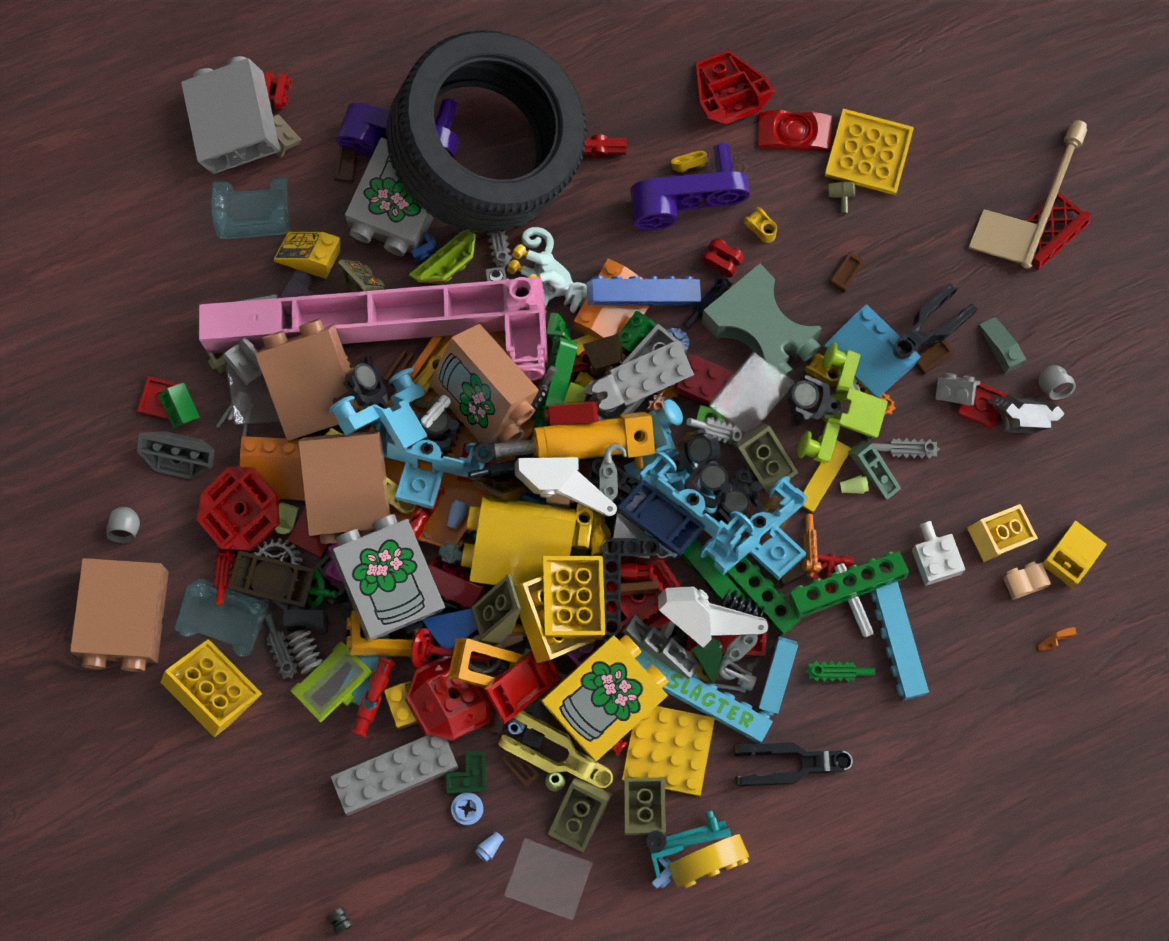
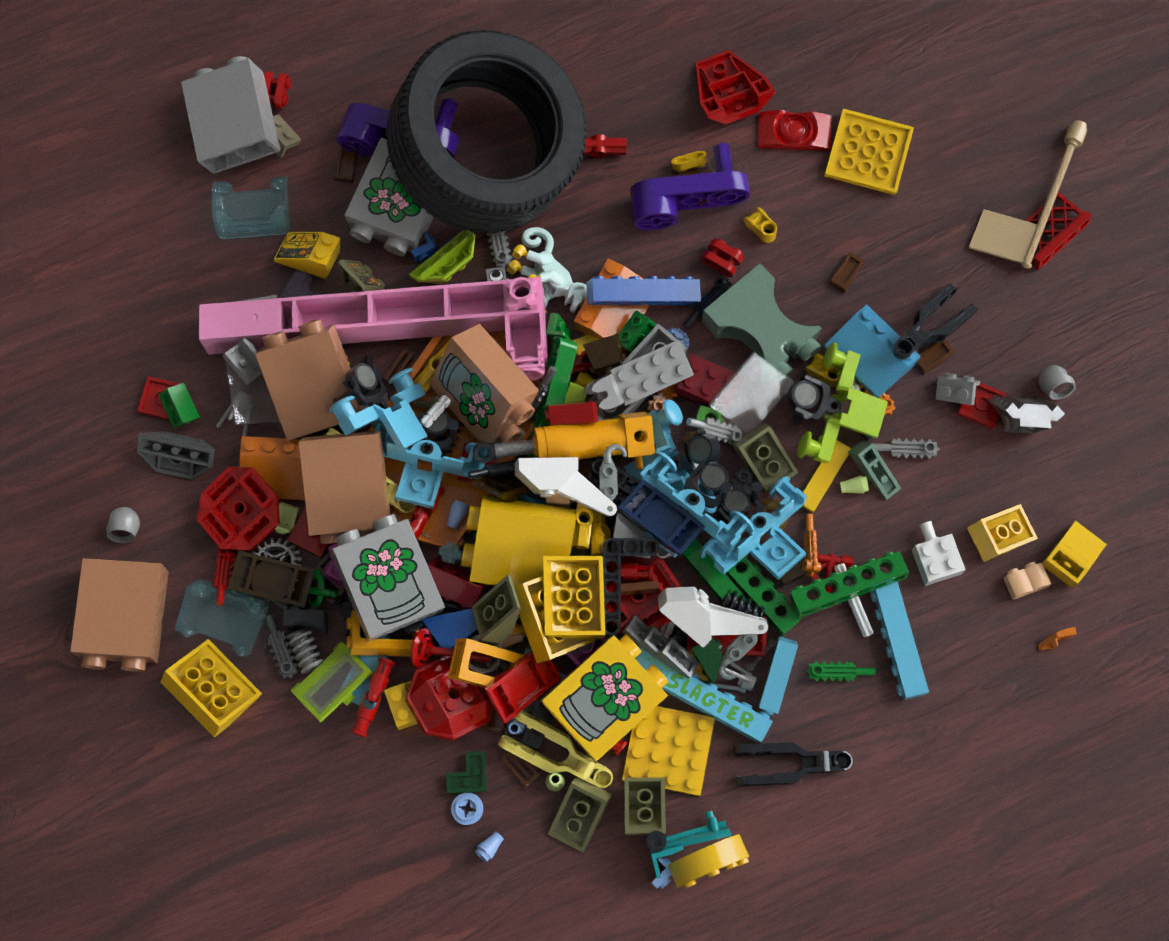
olive bracket [208,352,232,374] -> none
pearl dark grey wheel [326,907,354,935] -> none
light grey brick [331,735,459,816] -> none
clear piece [504,838,593,920] -> none
olive piece [829,181,855,213] -> none
sand green slope [978,317,1026,374] -> none

